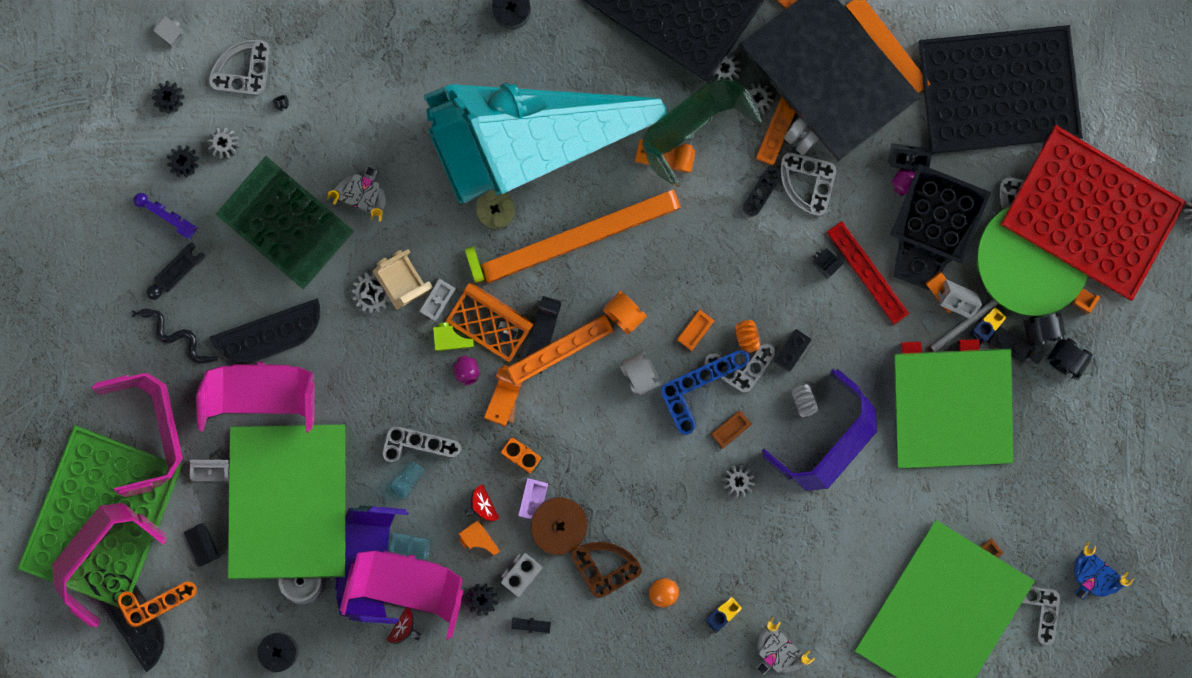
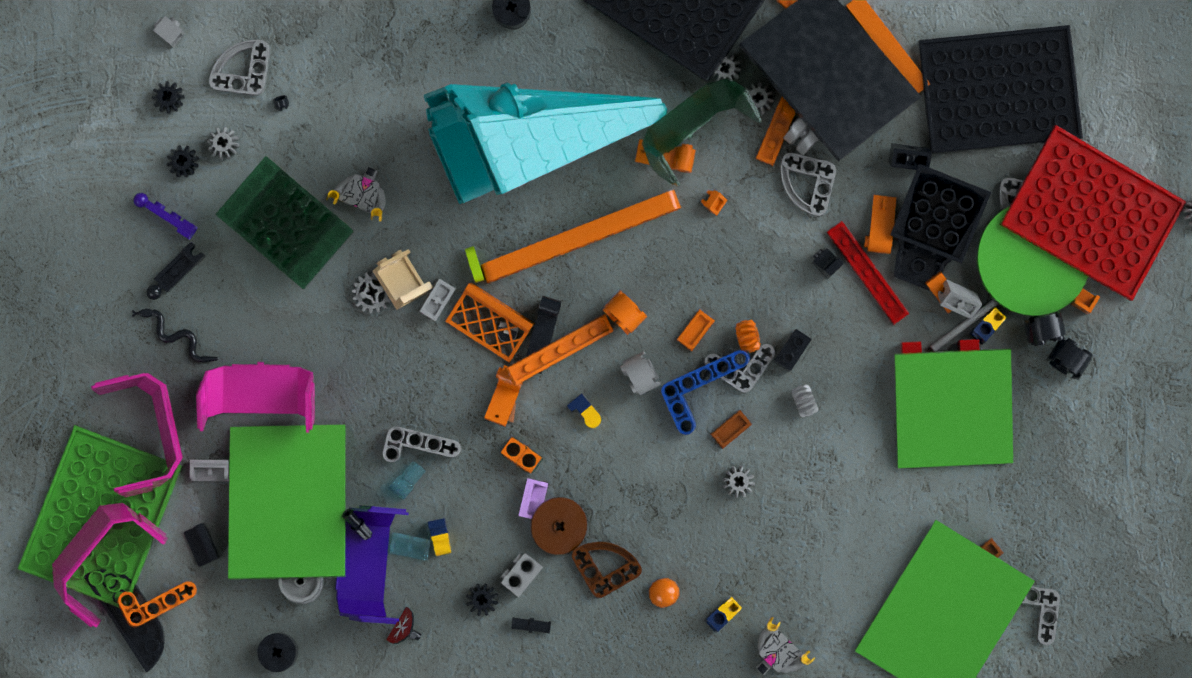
black plate [209,298,321,363] -> none
dark pink piece [340,550,463,640] -> none
lime arch [433,323,475,352] -> none
magenta head [453,355,480,385] -> none
orange arch [458,520,501,556] -> none
red shield [465,484,500,522] -> none
olive brick [476,190,515,230] -> none
black beam [743,167,781,217] -> none
dark purple piece [762,369,877,491] -> none
magenta head [891,169,915,197] -> none
black hinge [989,326,1042,364] -> none
blue torso [1074,542,1134,600] -> none
none -> black axle [342,508,372,540]
none -> leg [428,518,451,556]
none -> leg [567,394,601,428]
none -> orange tile [701,190,727,216]
none -> orange door [864,195,896,254]

